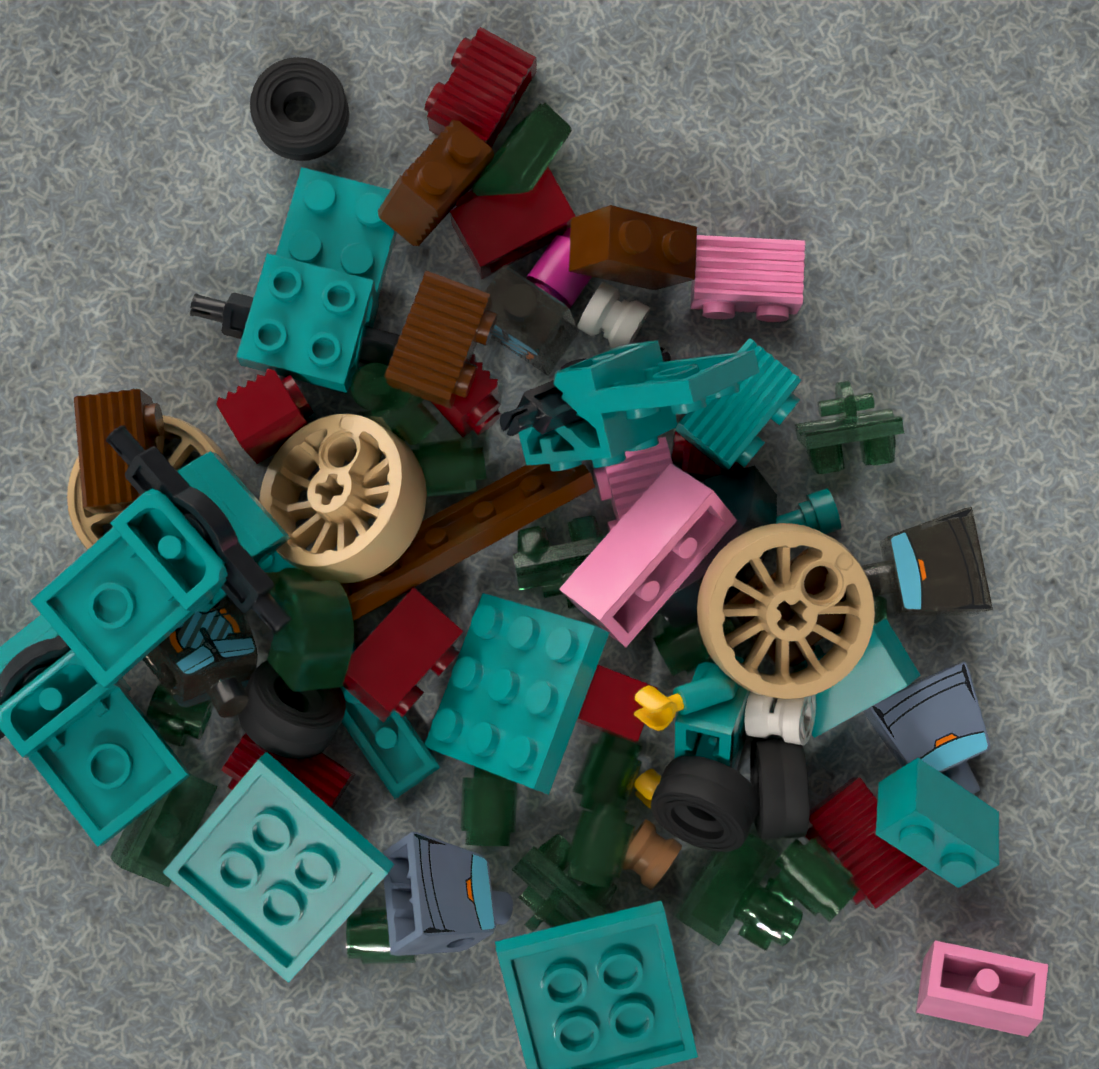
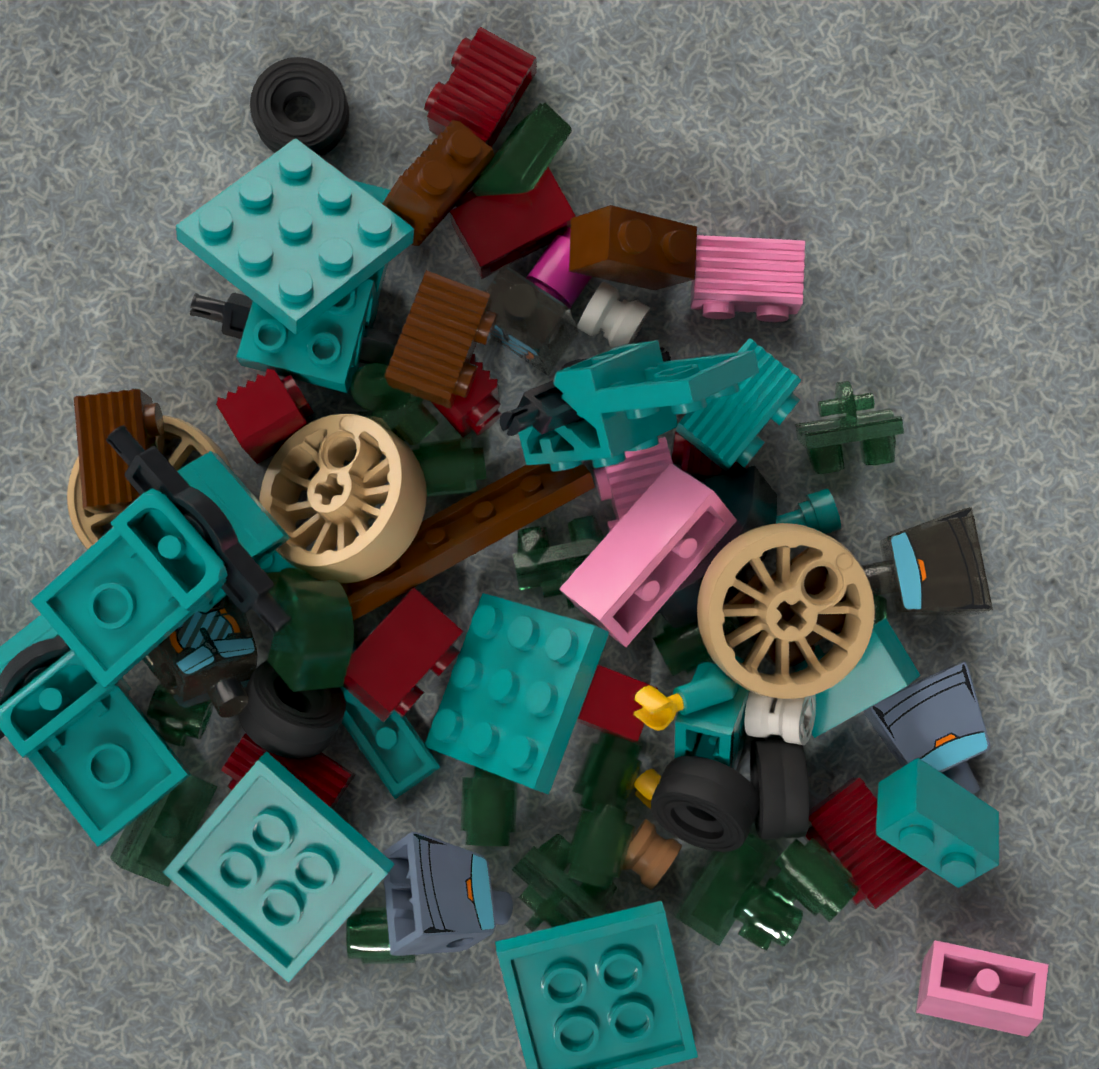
none -> teal plate [176,138,414,335]

